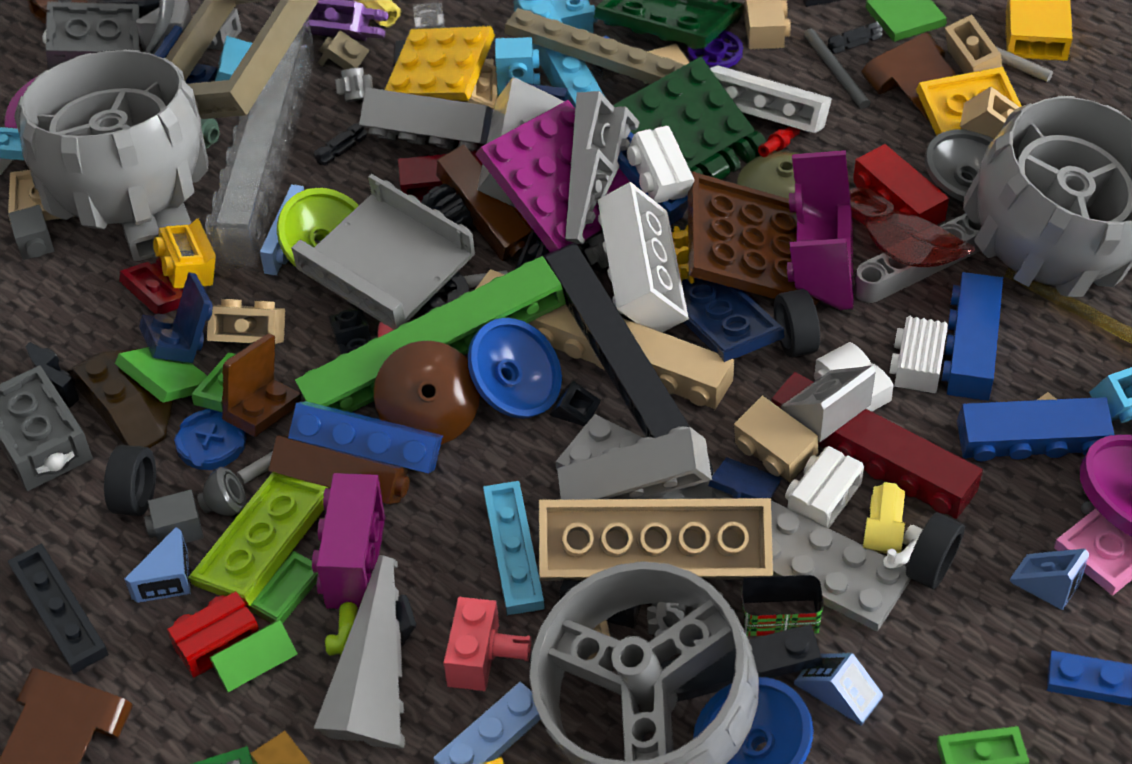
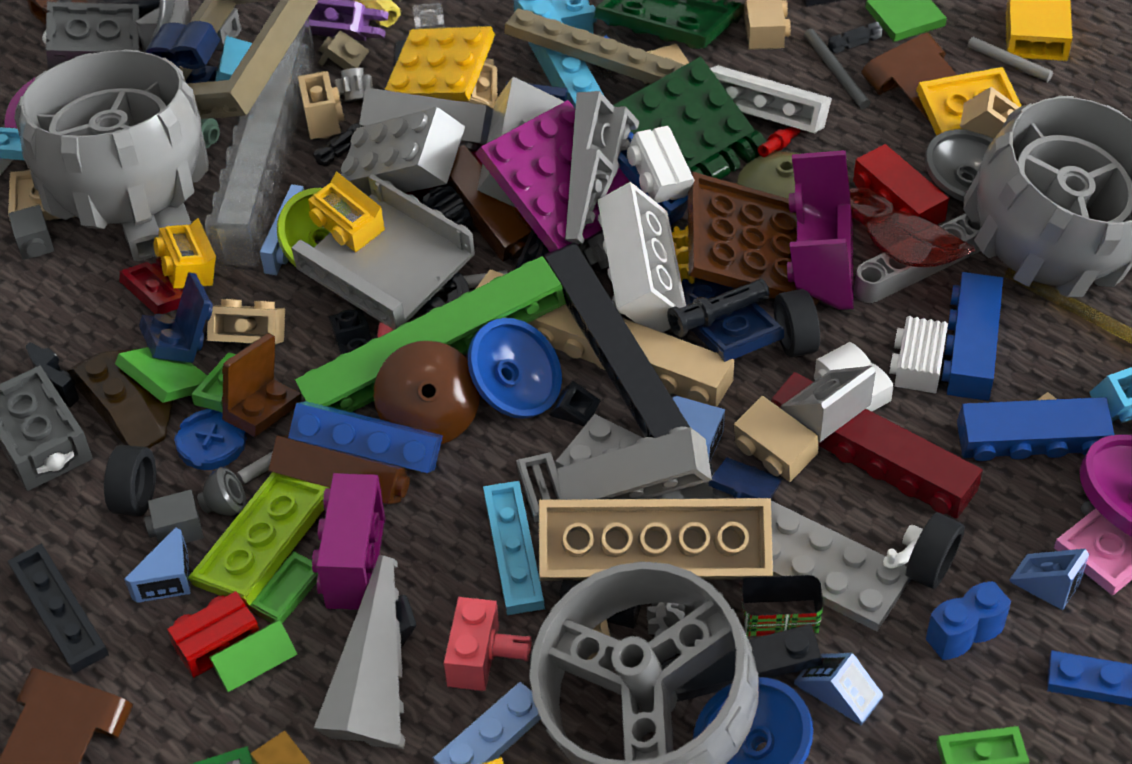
lime arm [325,602,358,657] -> none
medium azure brick [495,37,540,96] -> none
dark purple wheel [687,30,743,68] -> none
white brick [785,446,864,528] -> none
light yellow piece [863,482,905,554] -> none
tan brick [945,14,1002,74] -> none
none -> dark blue brick [145,21,221,69]
none -> tan brick [298,71,345,139]
none -> yellow window [308,171,385,253]
none -> light grey brick [341,107,465,197]
none -> light grey tile [516,452,561,522]
none -> black pin [667,278,770,337]
none -> medium blue slope [672,396,725,461]
none -> blue brick [926,582,1011,660]

